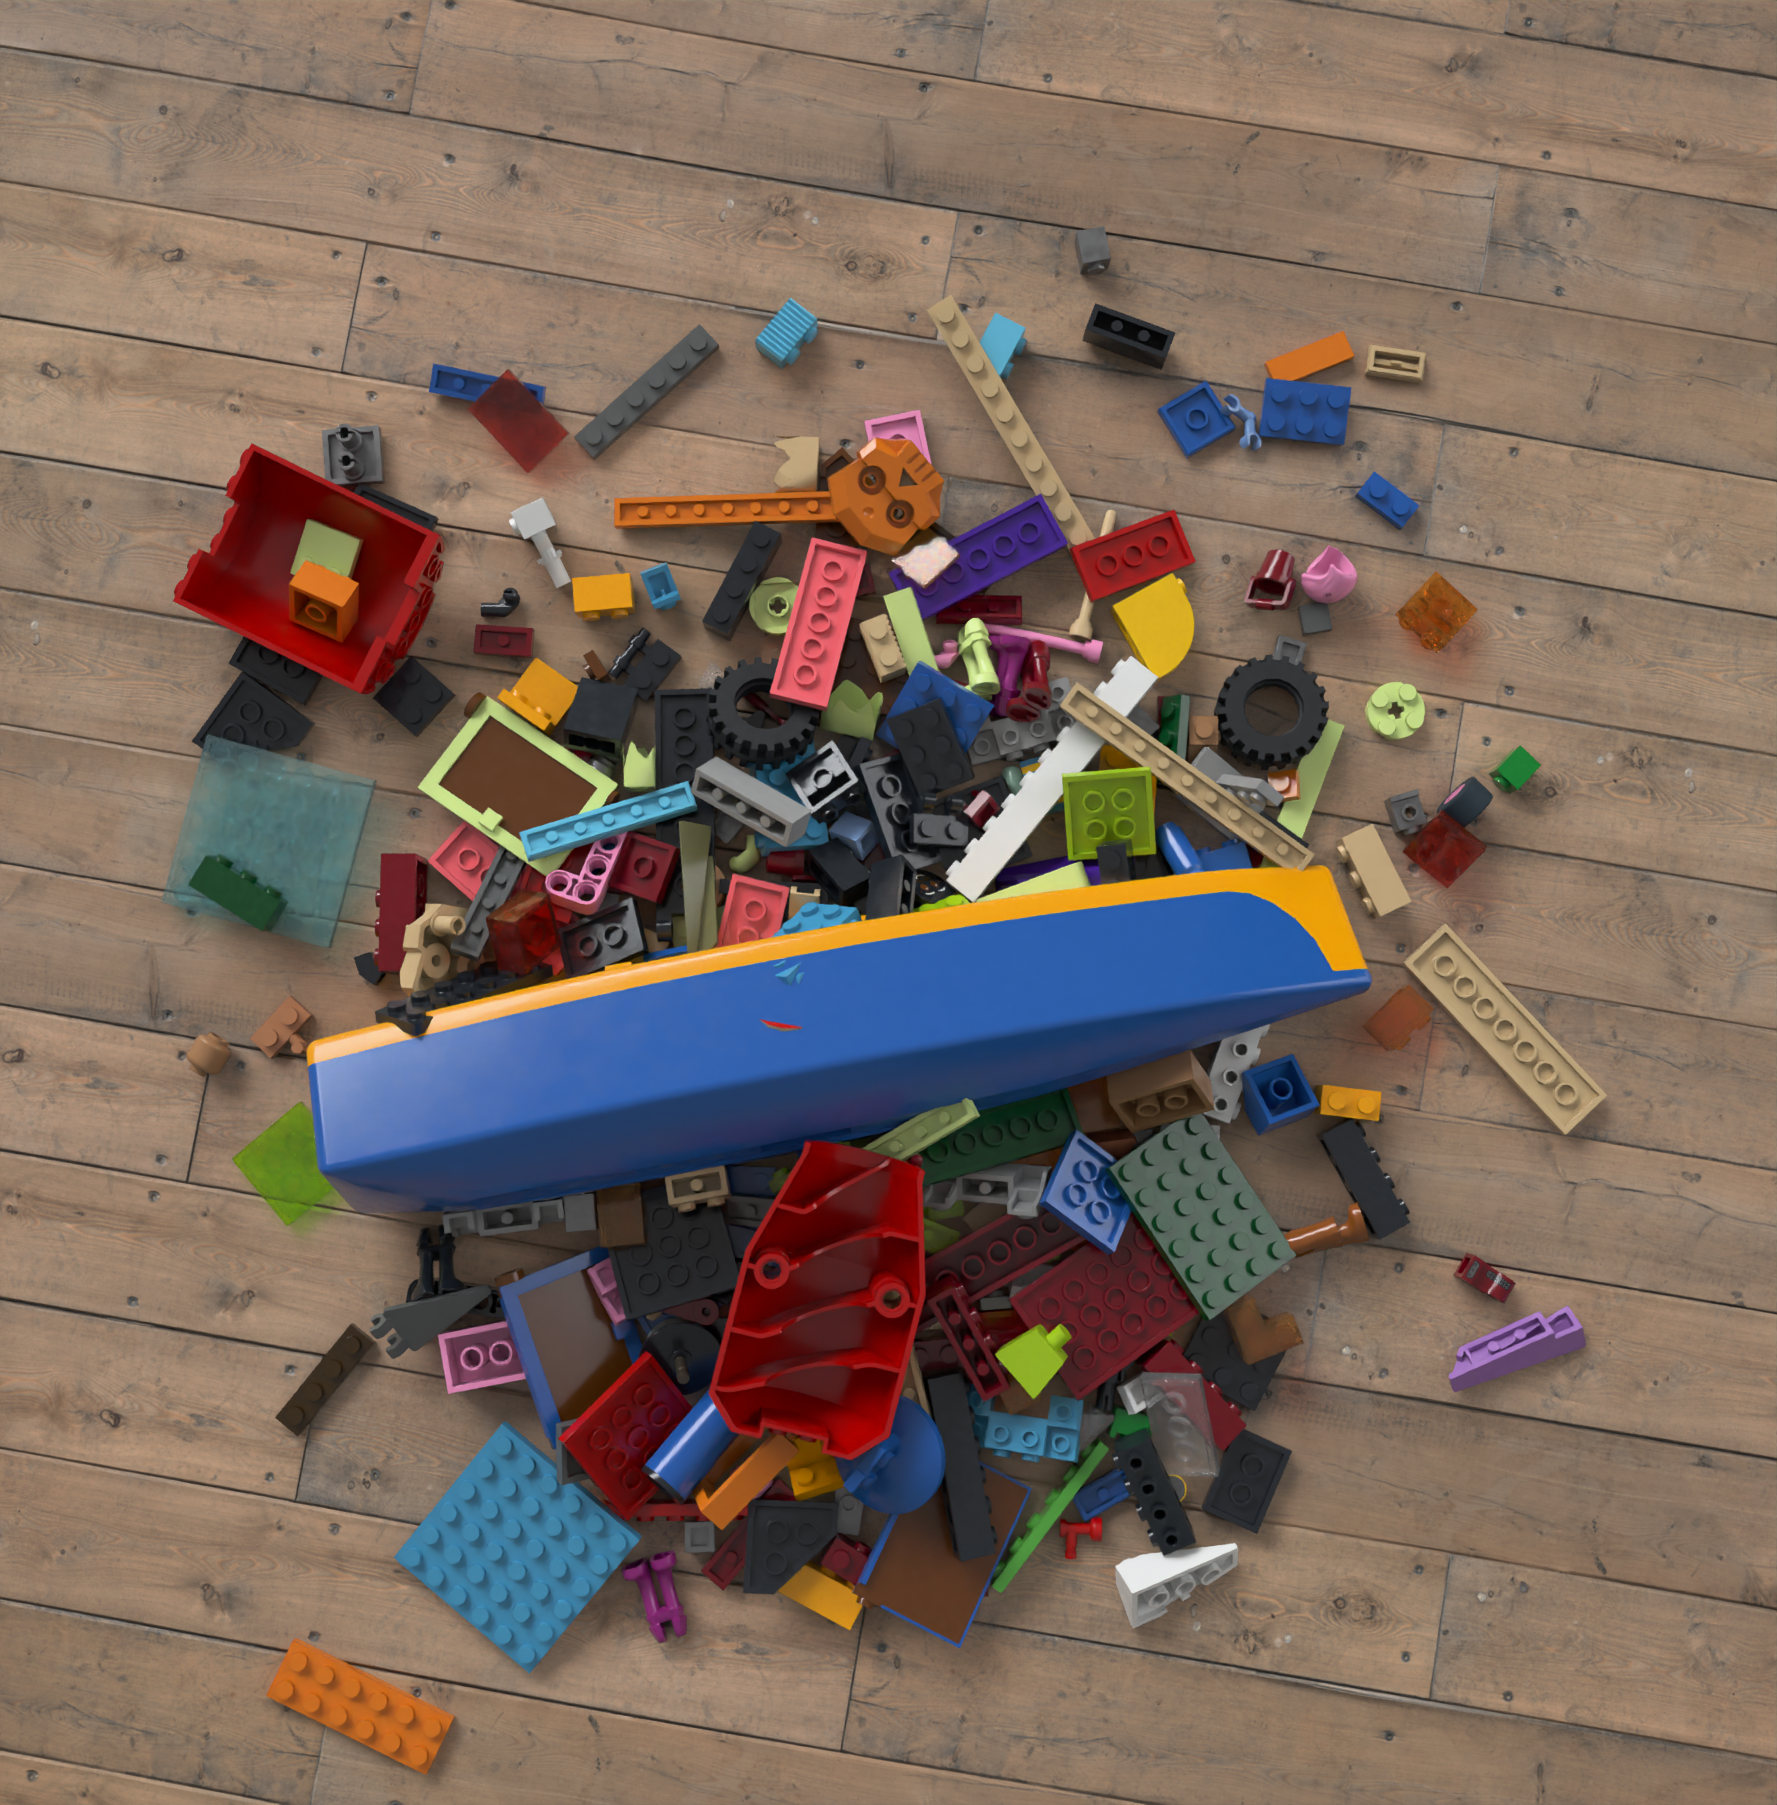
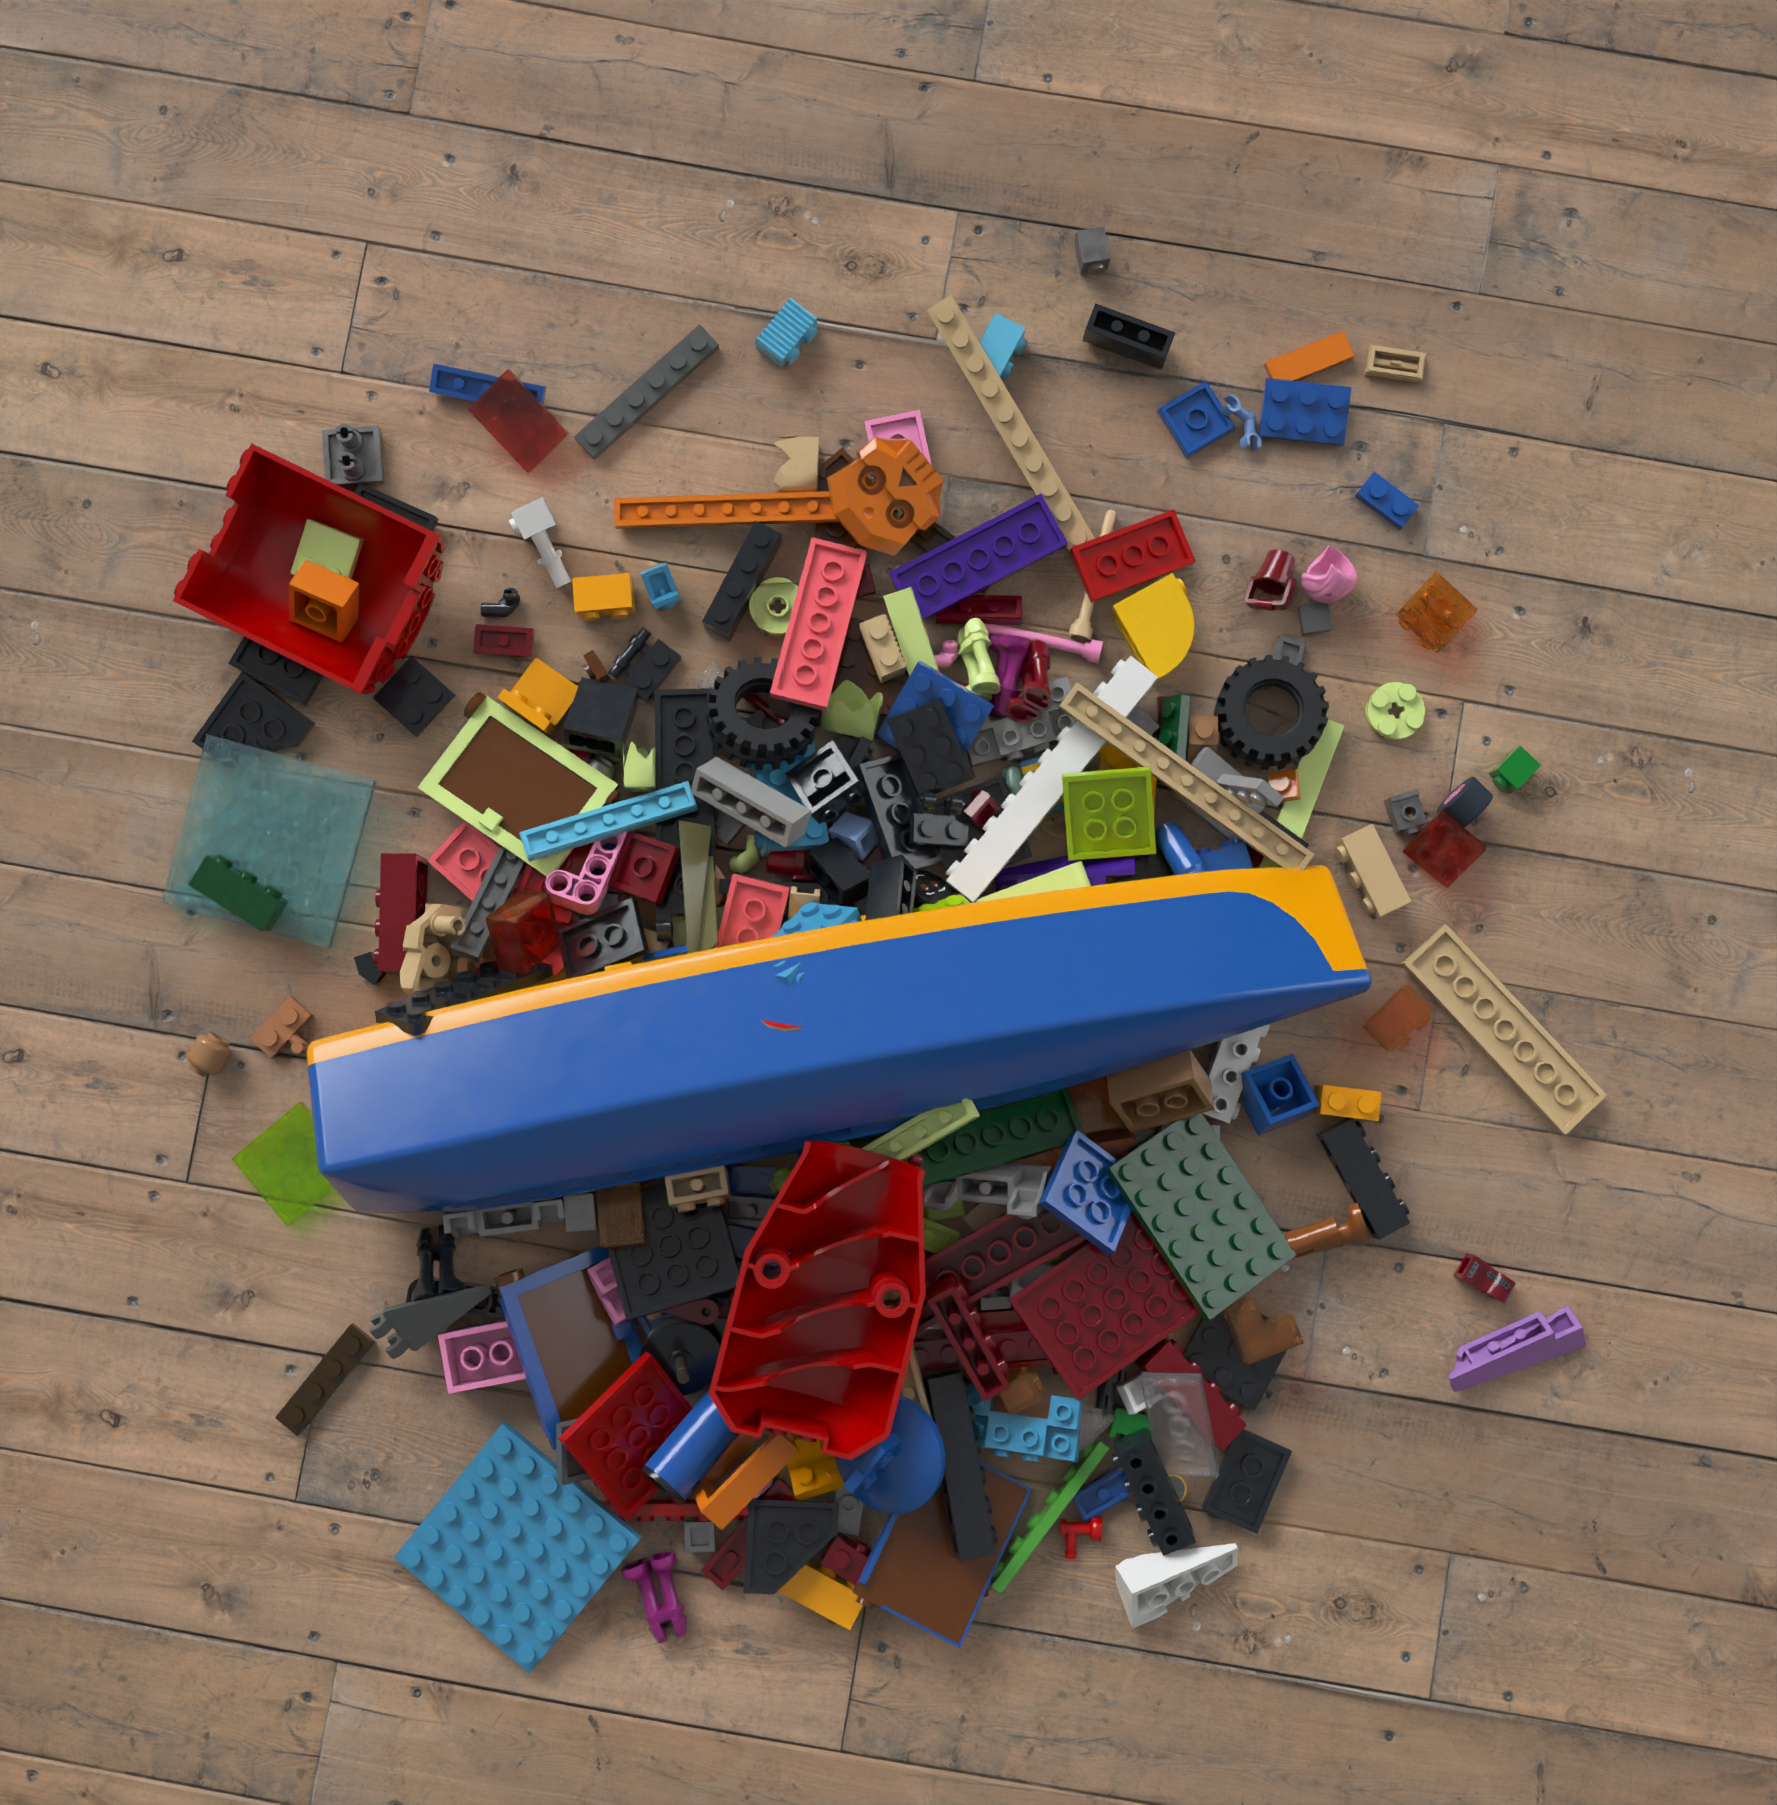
orange plate [266,1638,455,1775] -> none
clear orange piece [891,528,960,590] -> none
lime torso [995,1324,1072,1399] -> none
black brick [1096,838,1137,885] -> none

